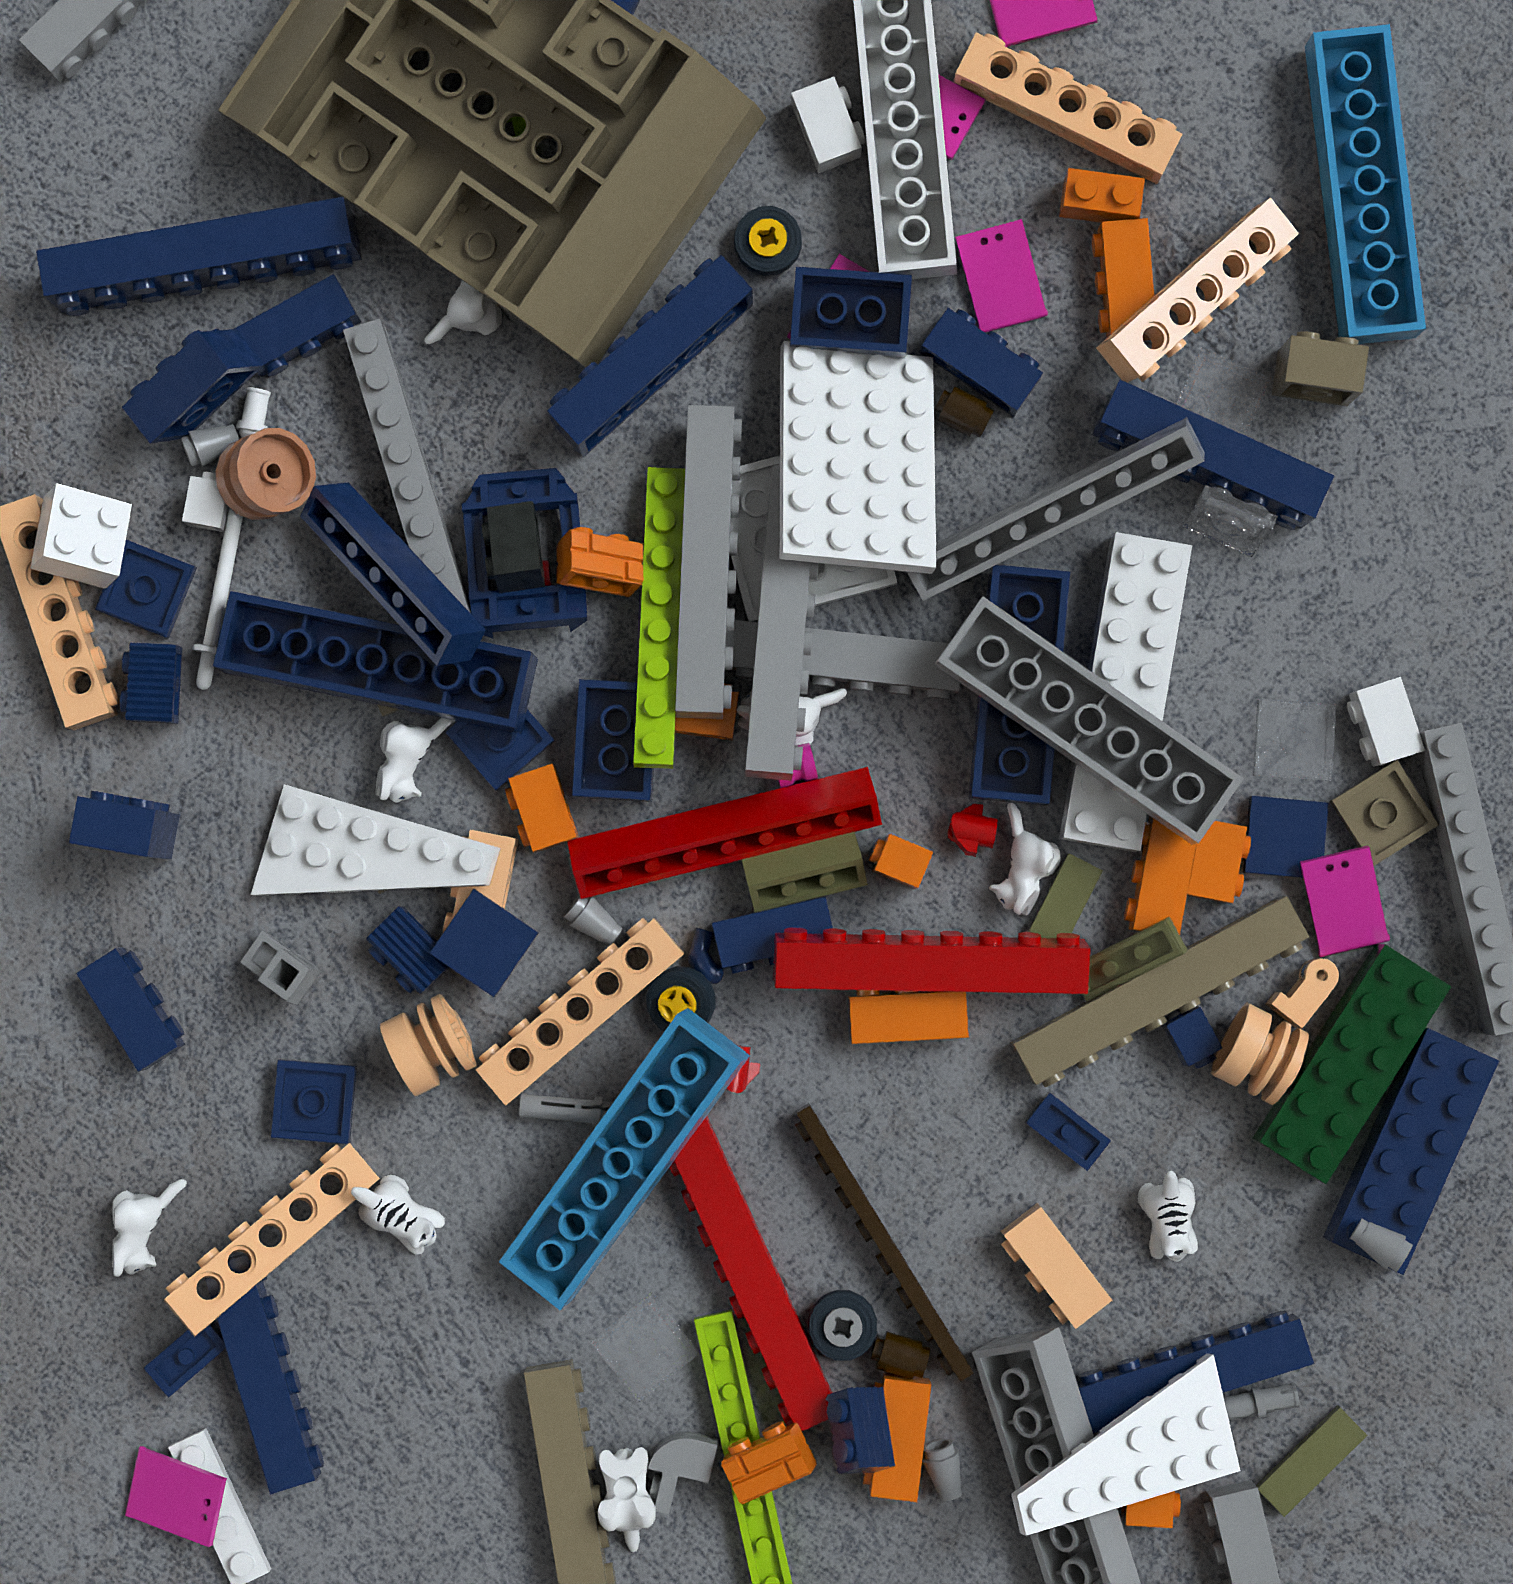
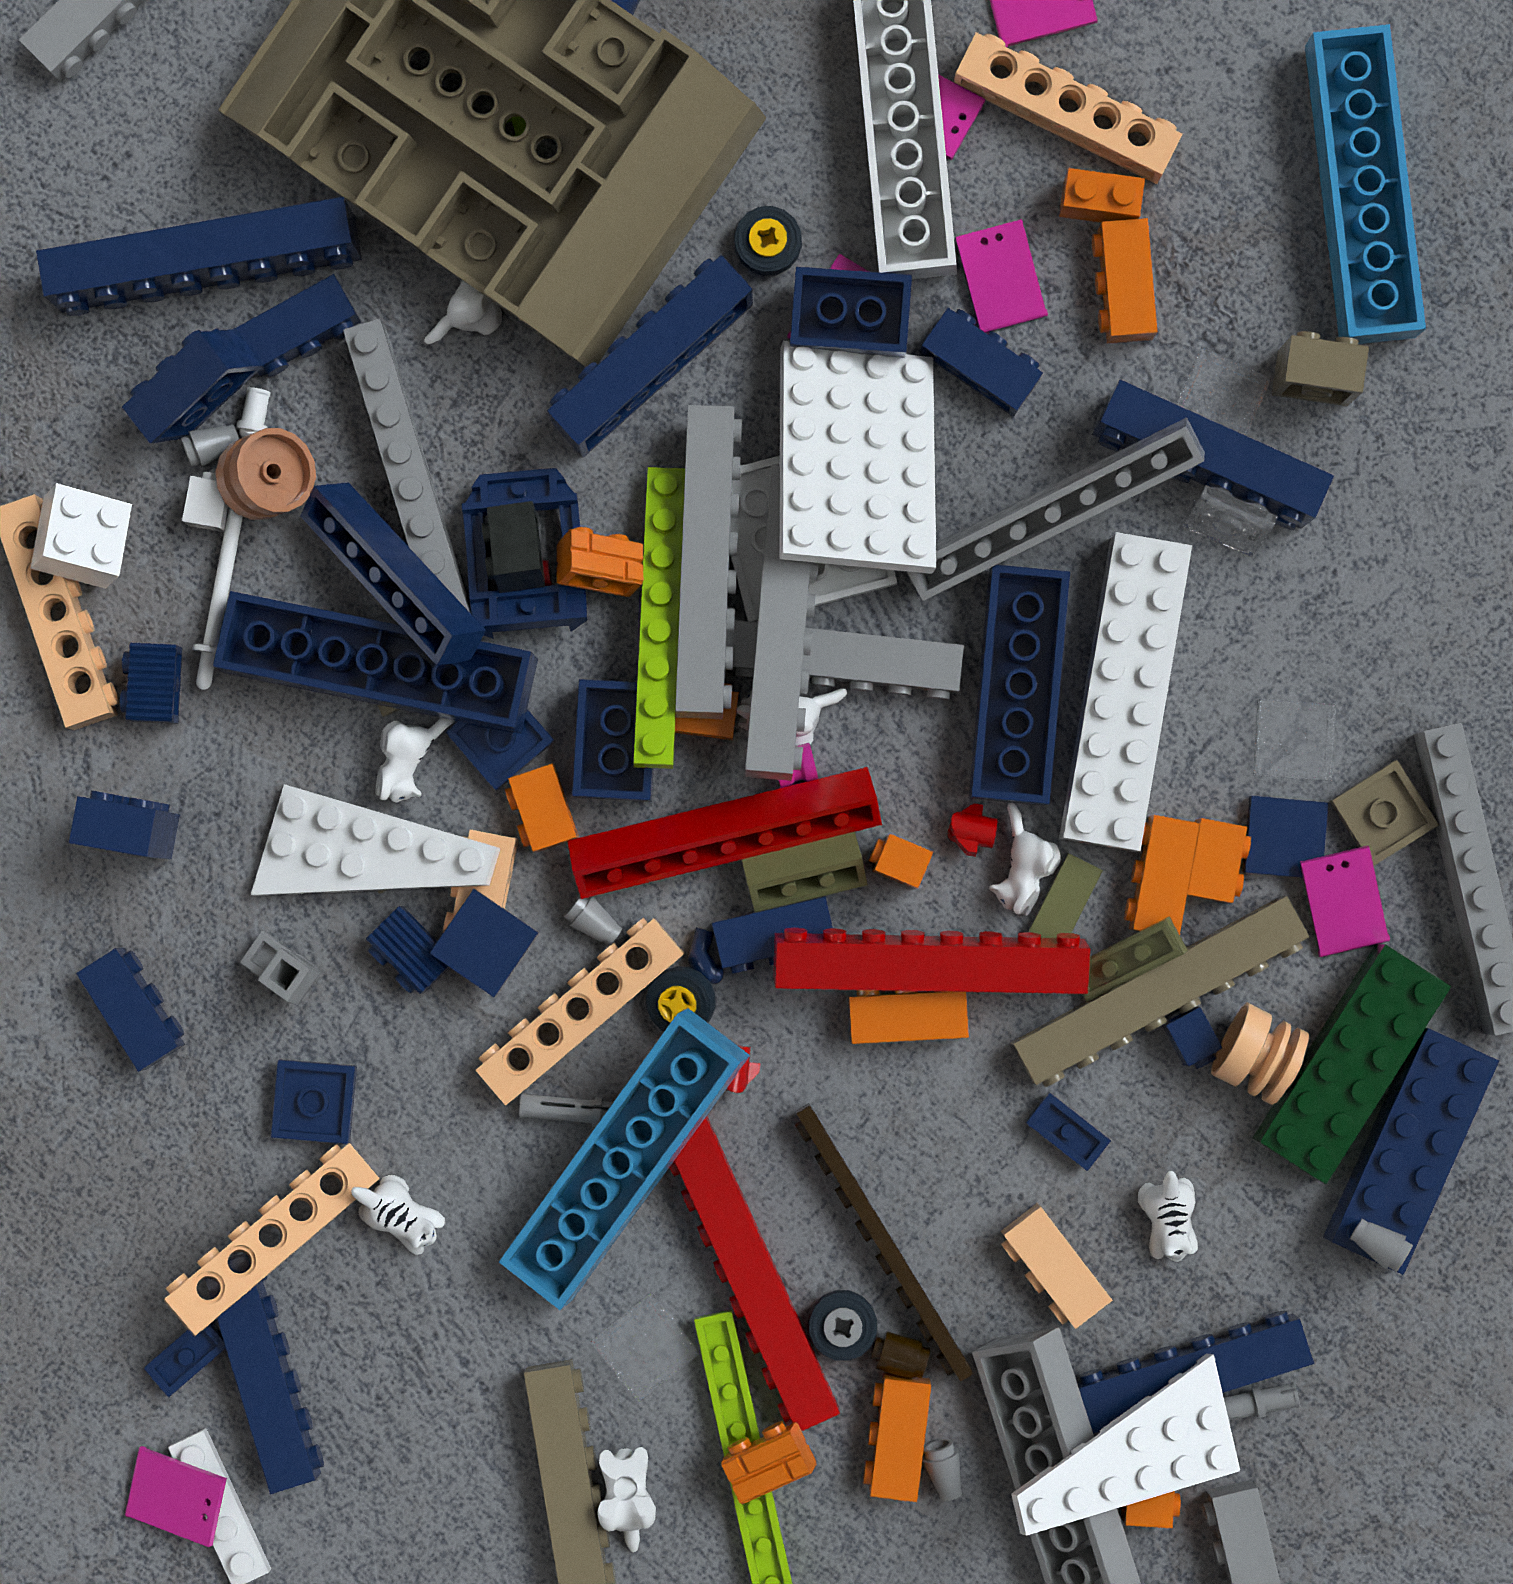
dark blue tile [95,540,197,639] -> none
white animal [112,1179,187,1277] -> none
light nougat wheel [380,994,477,1096] -> none
light grey brick [648,1432,718,1515] -> none
white brick [791,77,866,174] -> none
dark blue brick [826,1387,895,1474] -> none
dark brown brick [934,387,994,438] -> none
light grey brick [935,596,1244,845] -> none
light nougat brick [1096,197,1299,383] -> none
olive tile [1256,1405,1368,1517] -> none
light nougat leg [1265,958,1339,1029] -> none
white brick [1347,677,1425,767] -> none

